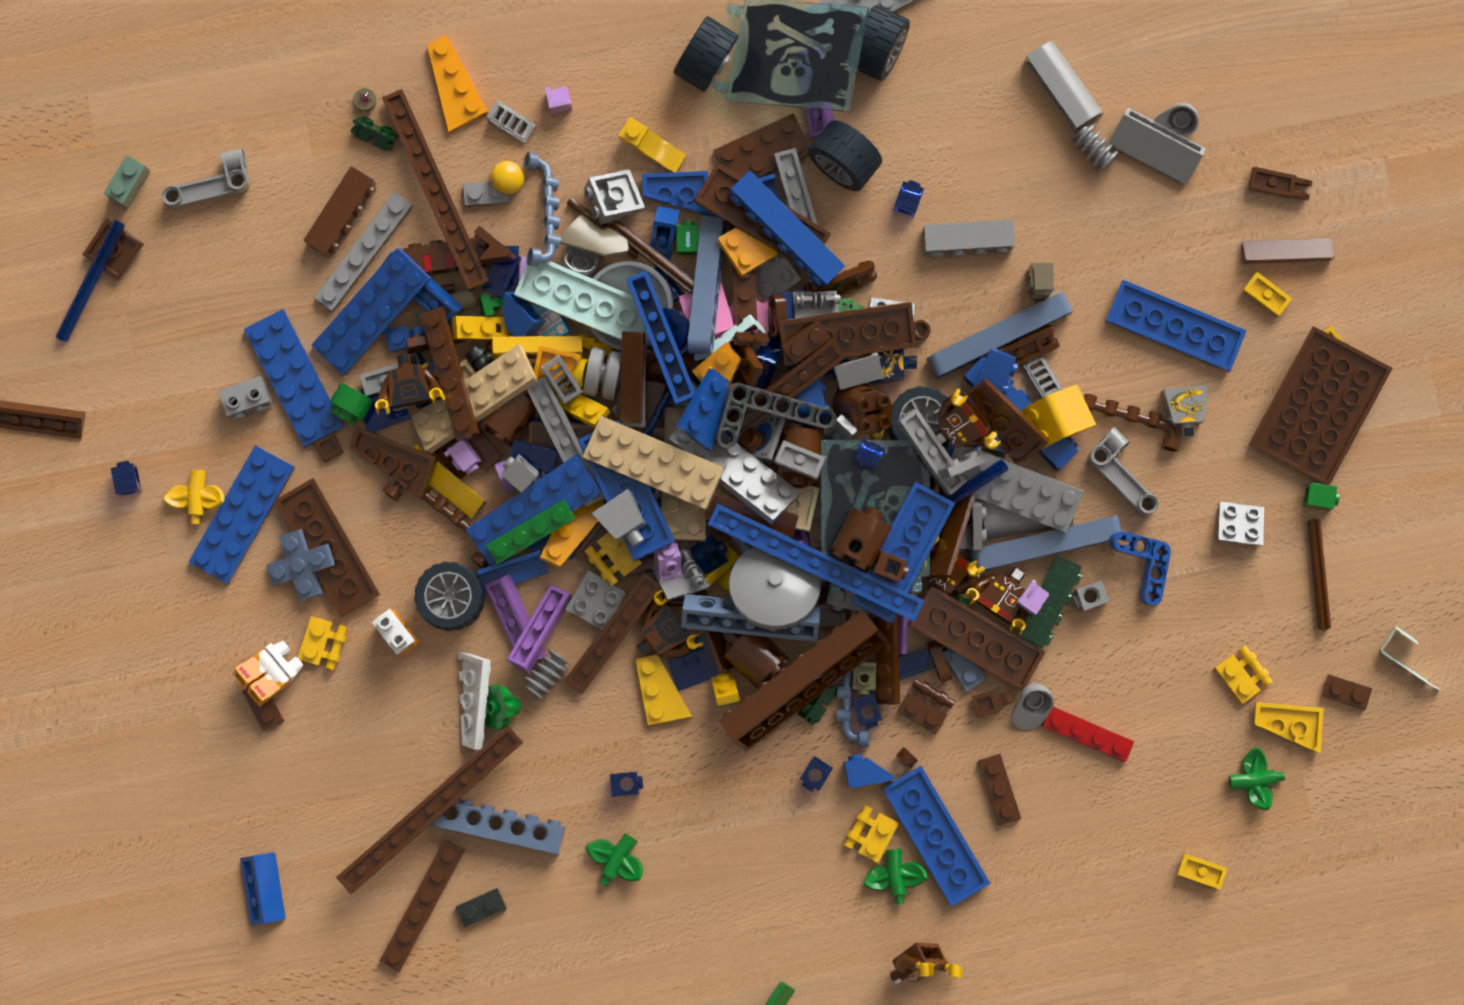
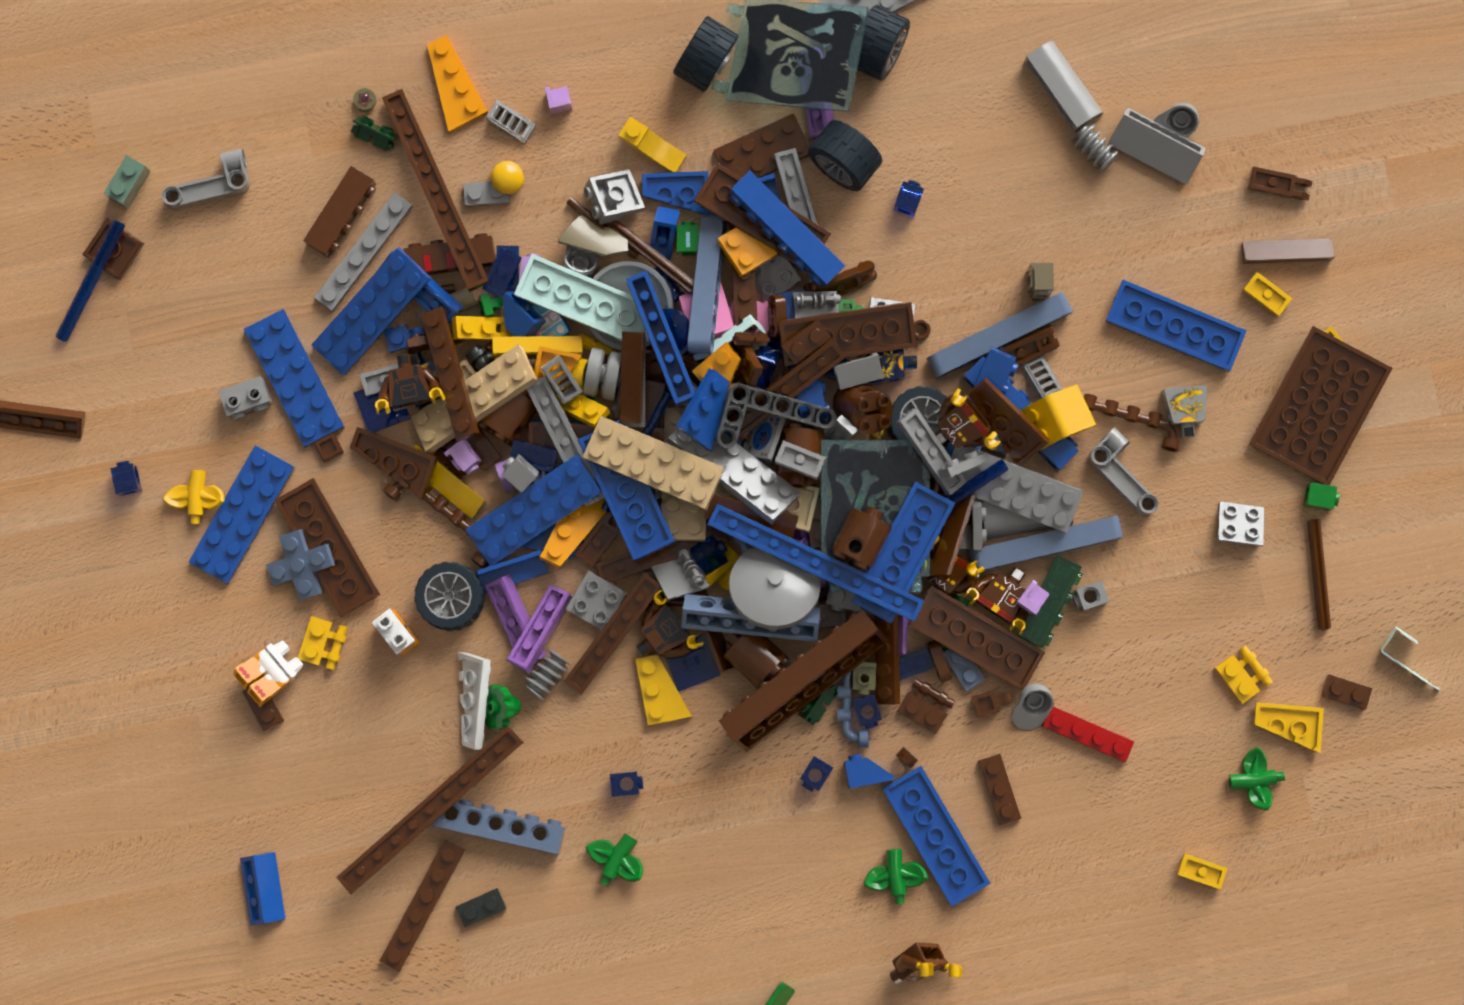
green piece [330,382,374,425] -> none
reddish brown slope [474,226,517,265] -> none
green plate [486,499,576,564] -> none
sand blue bar [524,152,561,267] -> none
yellow plate [585,532,642,587] -> none
light grey torso [592,489,646,547] -> none
lavender brick [654,543,682,581] -> none
yellow plate [711,672,740,706] -> none
reddish brown plate [741,430,762,452] -> none
yellow plate [844,805,899,863] -> none
clear blue brick [852,438,885,470] -> none
reddish brown brick [872,551,909,583] -> none
light grey brick [923,220,1015,258] -> none
blue beam [1109,532,1171,605] -> none

